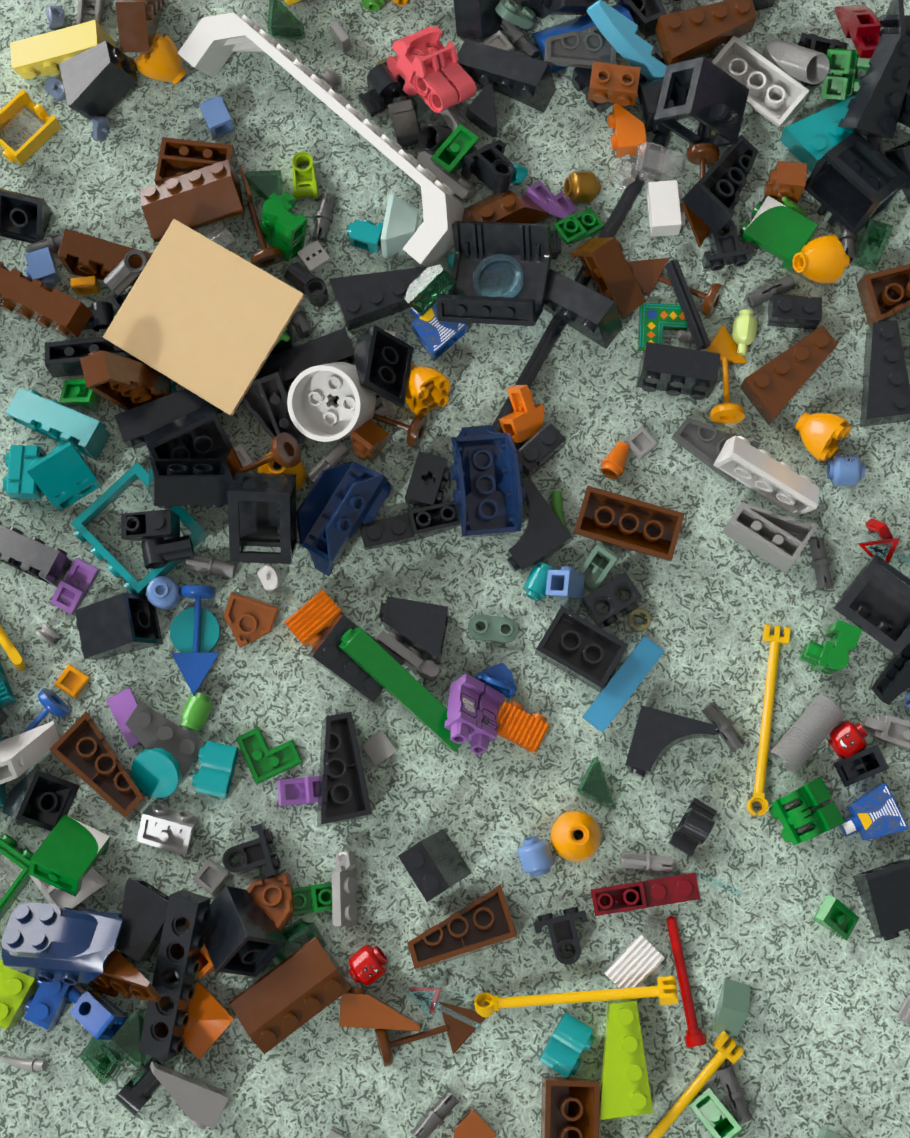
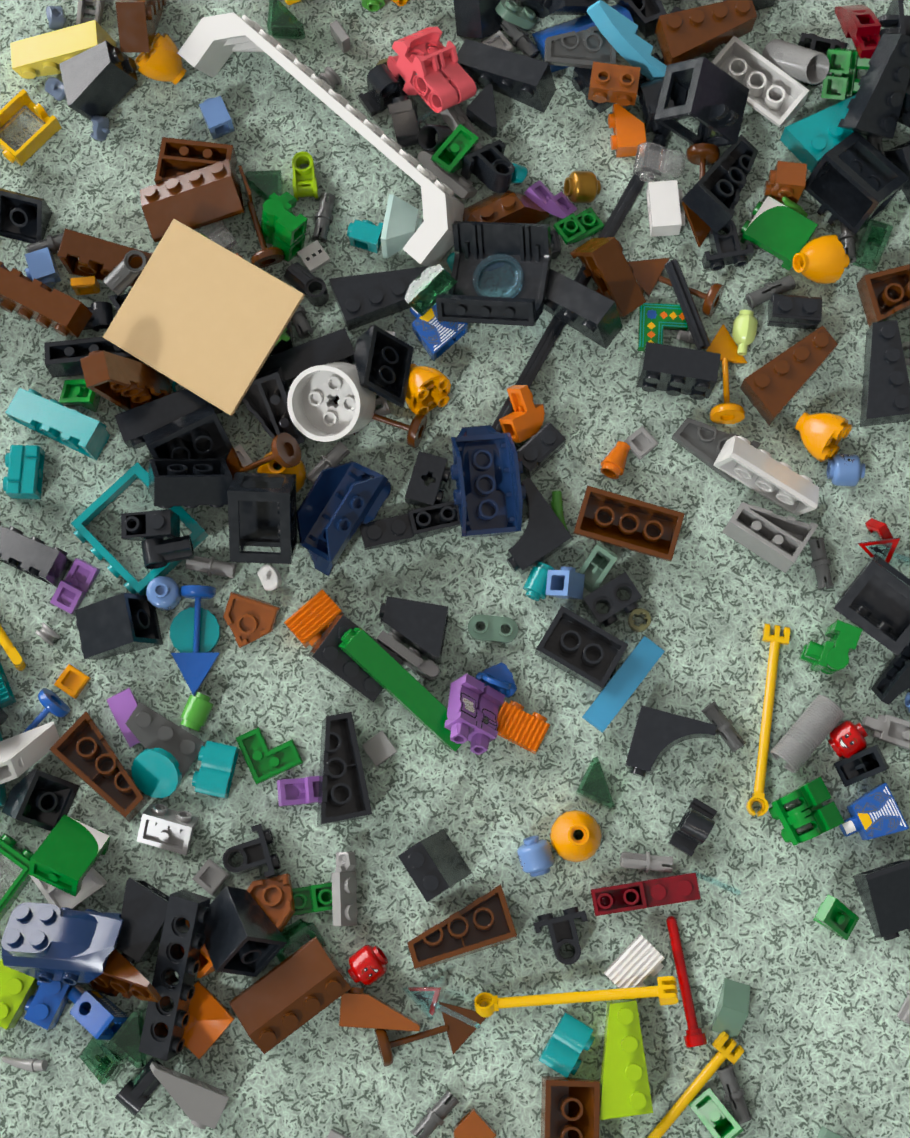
teal slope [25,442,102,512] -> none
dark orange slope [350,420,390,462] -> none
clear slope [607,154,640,190] -> none

